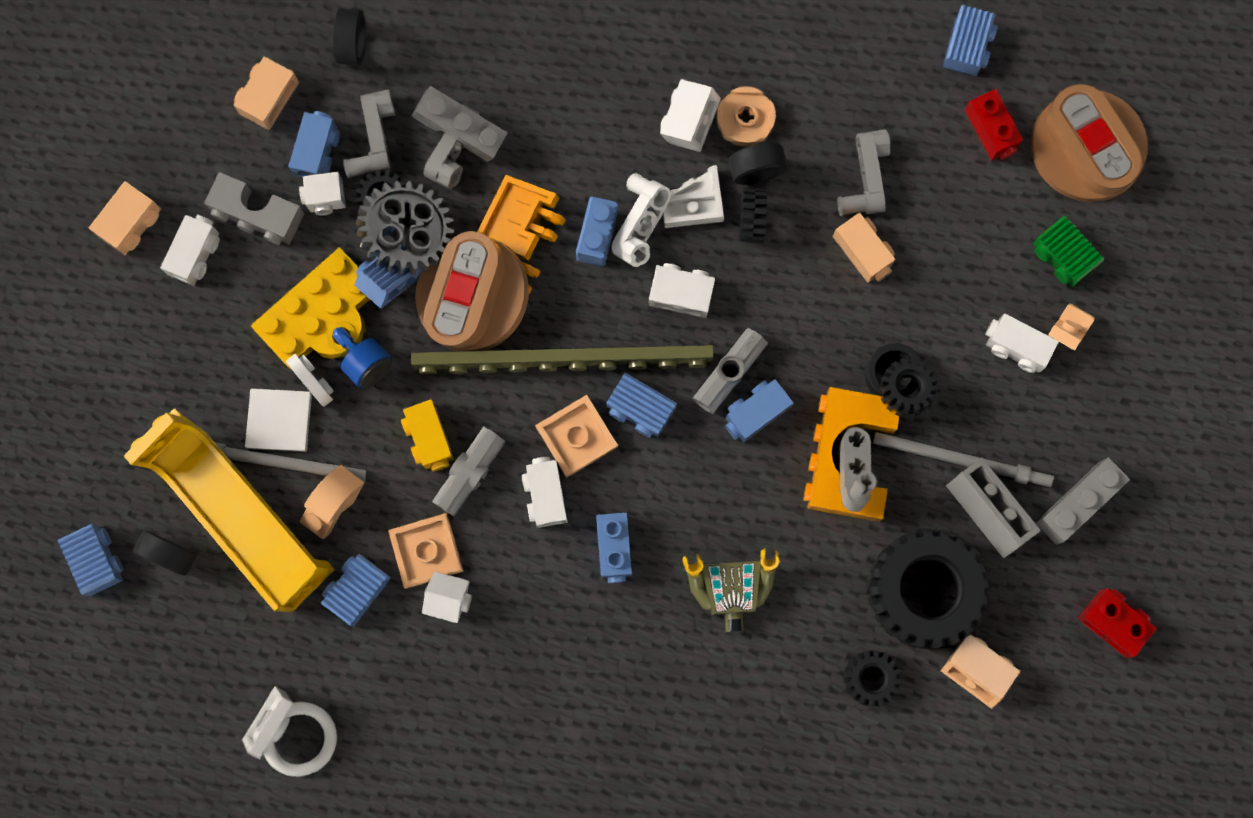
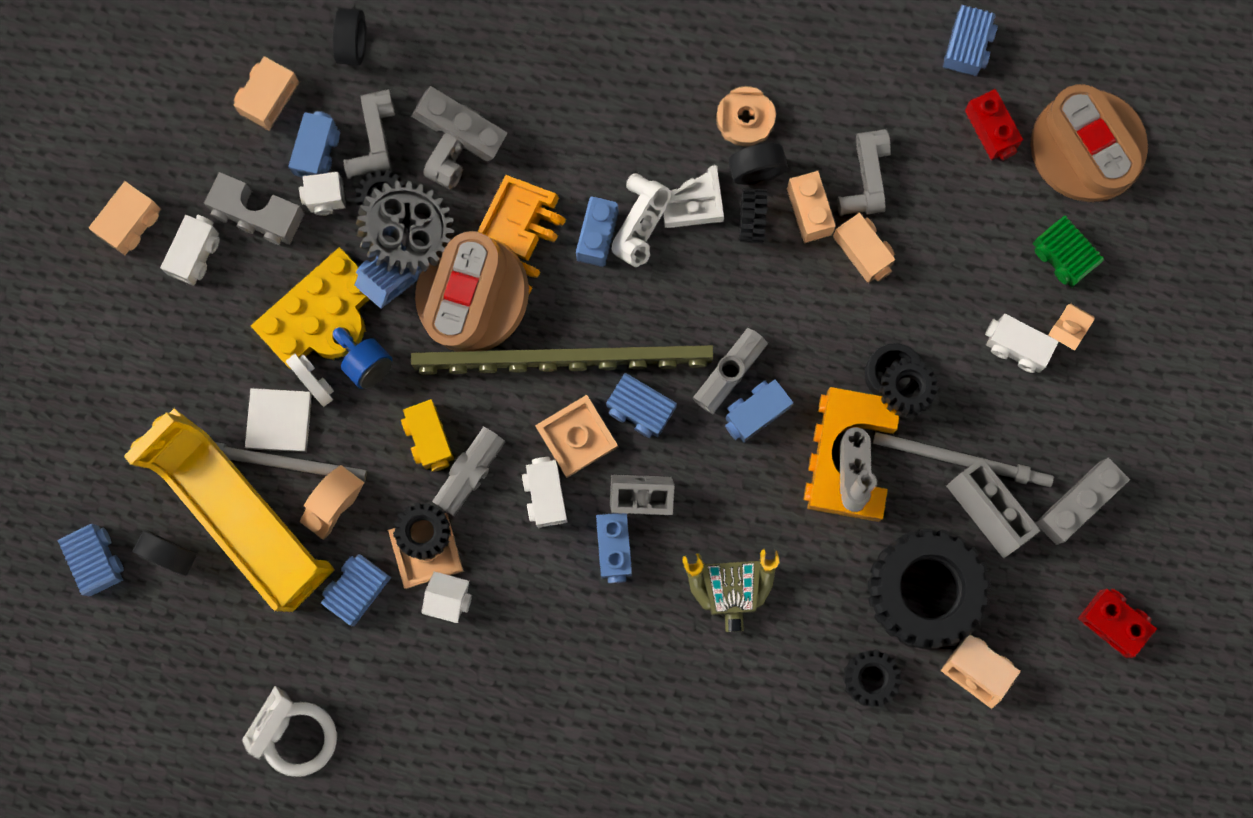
white brick [649,263,715,318] -> none
white brick [660,79,721,152] -> none
none -> black tyre [393,503,451,560]
none -> light grey brick [610,475,674,515]
none -> light nougat brick [787,171,836,243]

